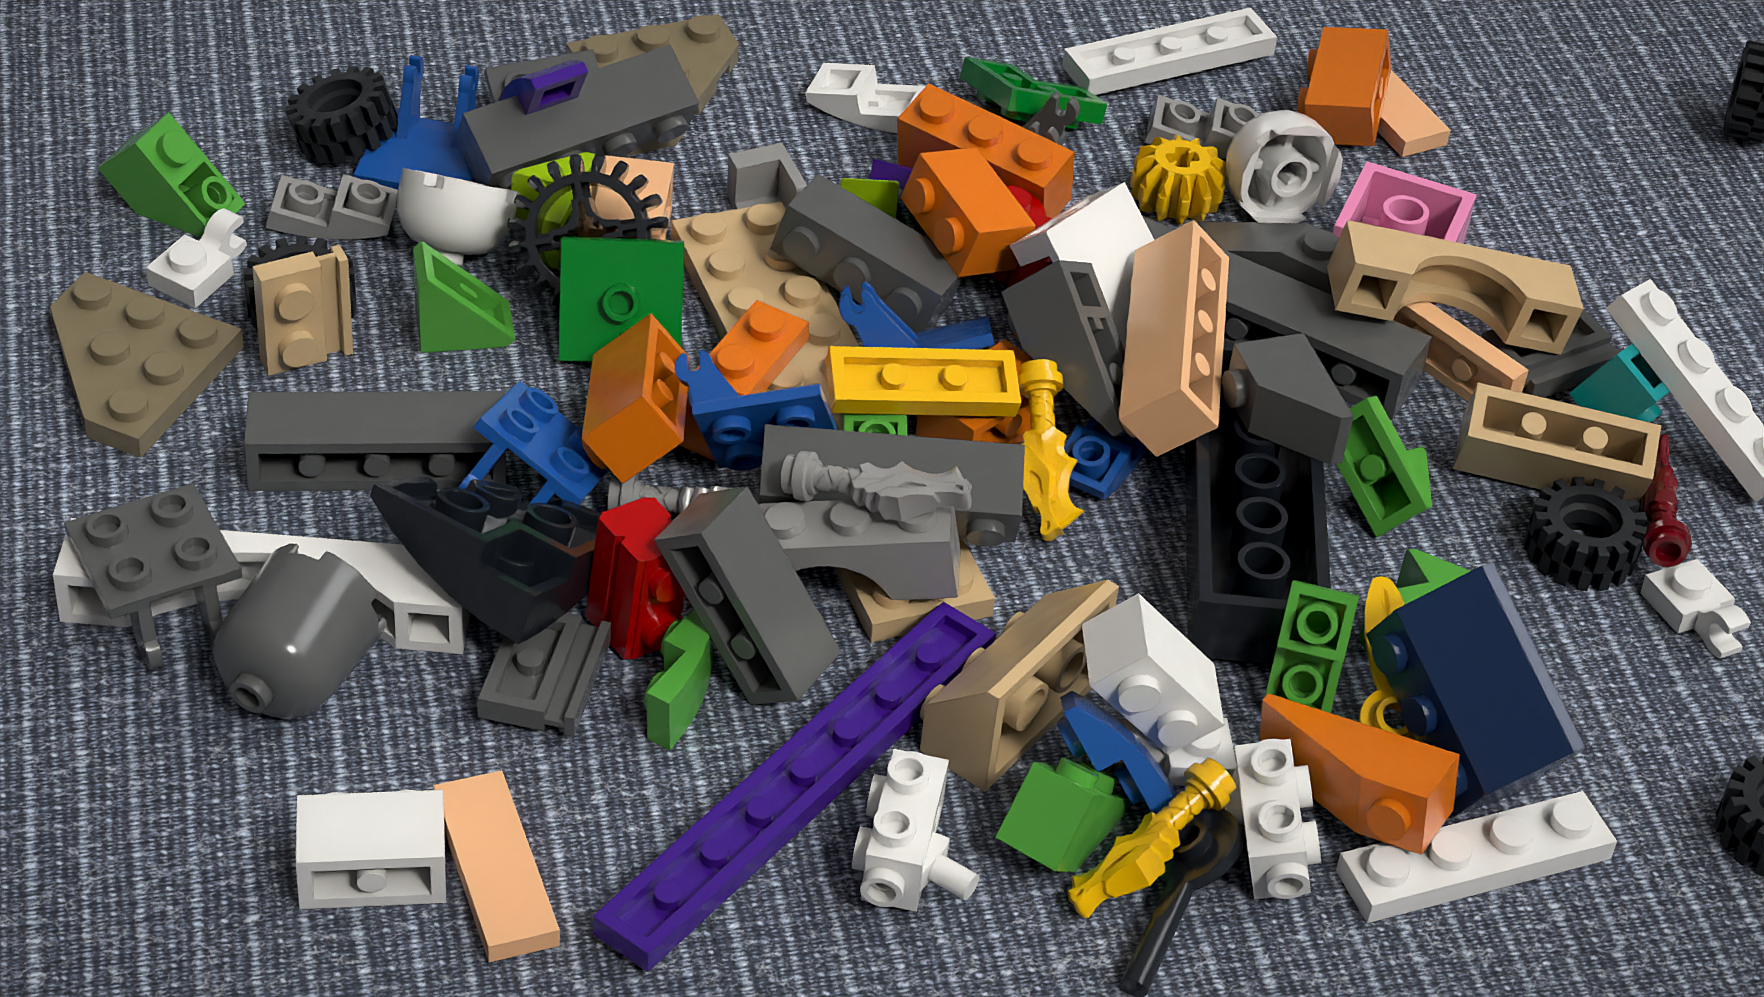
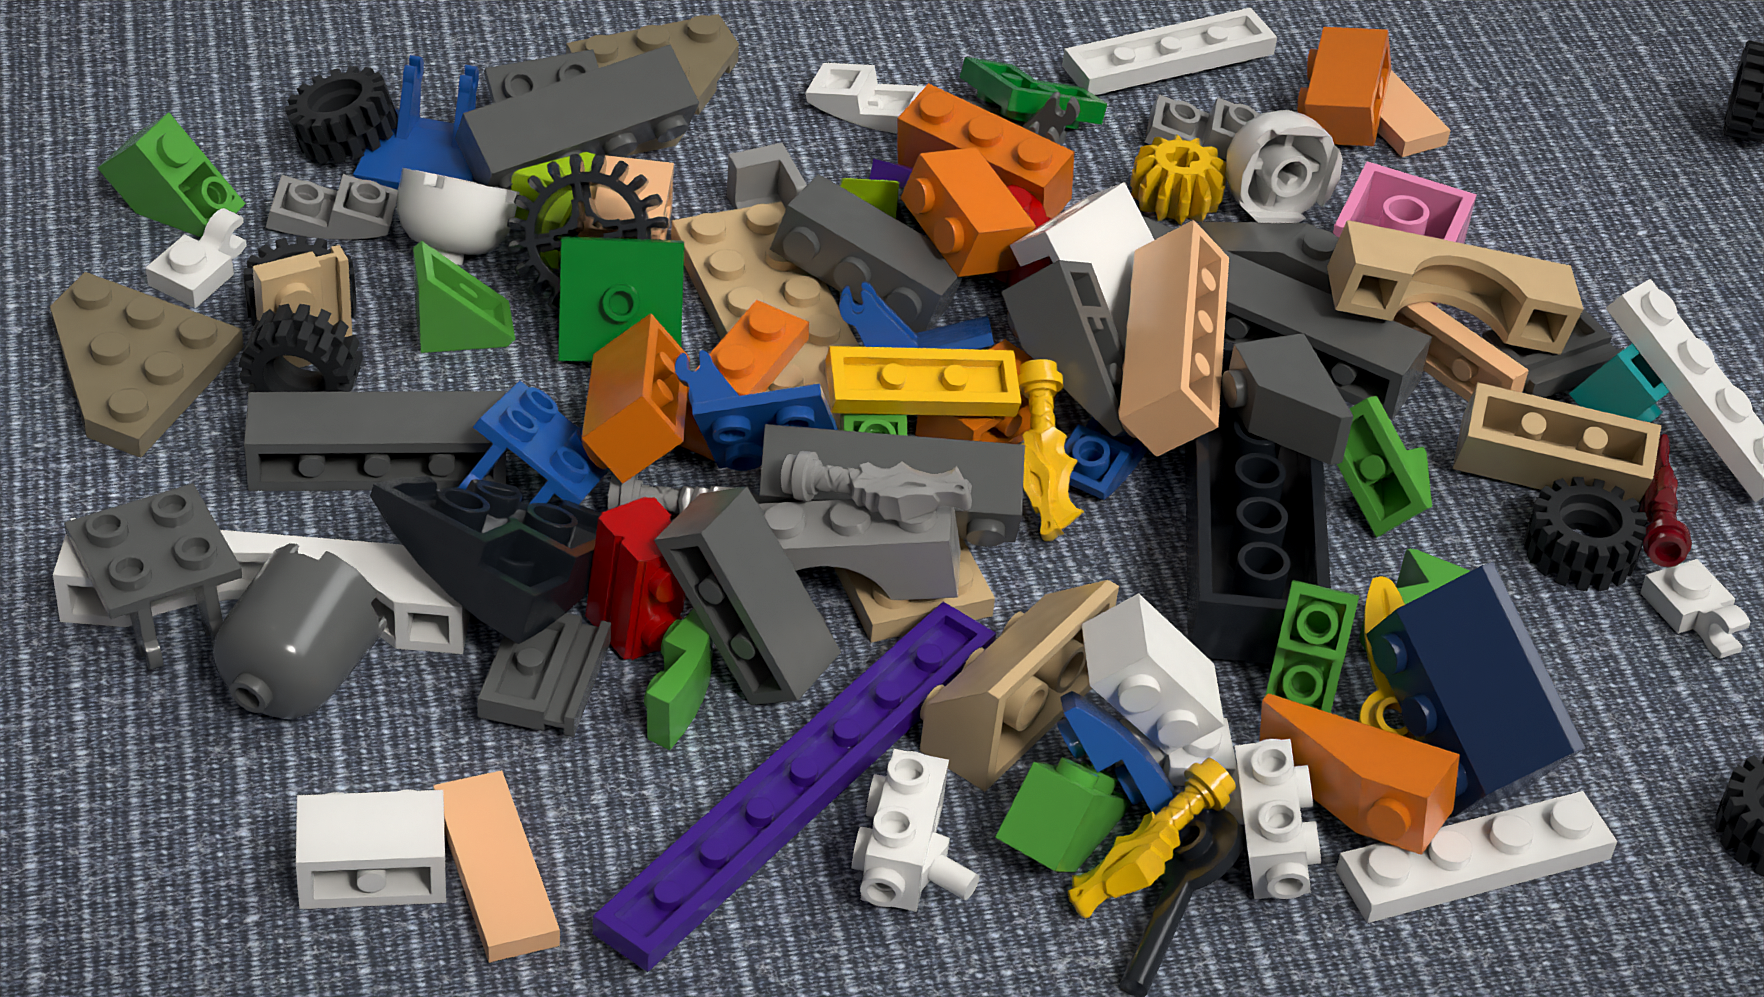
dark purple slope [498,60,588,115] -> none
none -> black tyre [239,304,363,393]

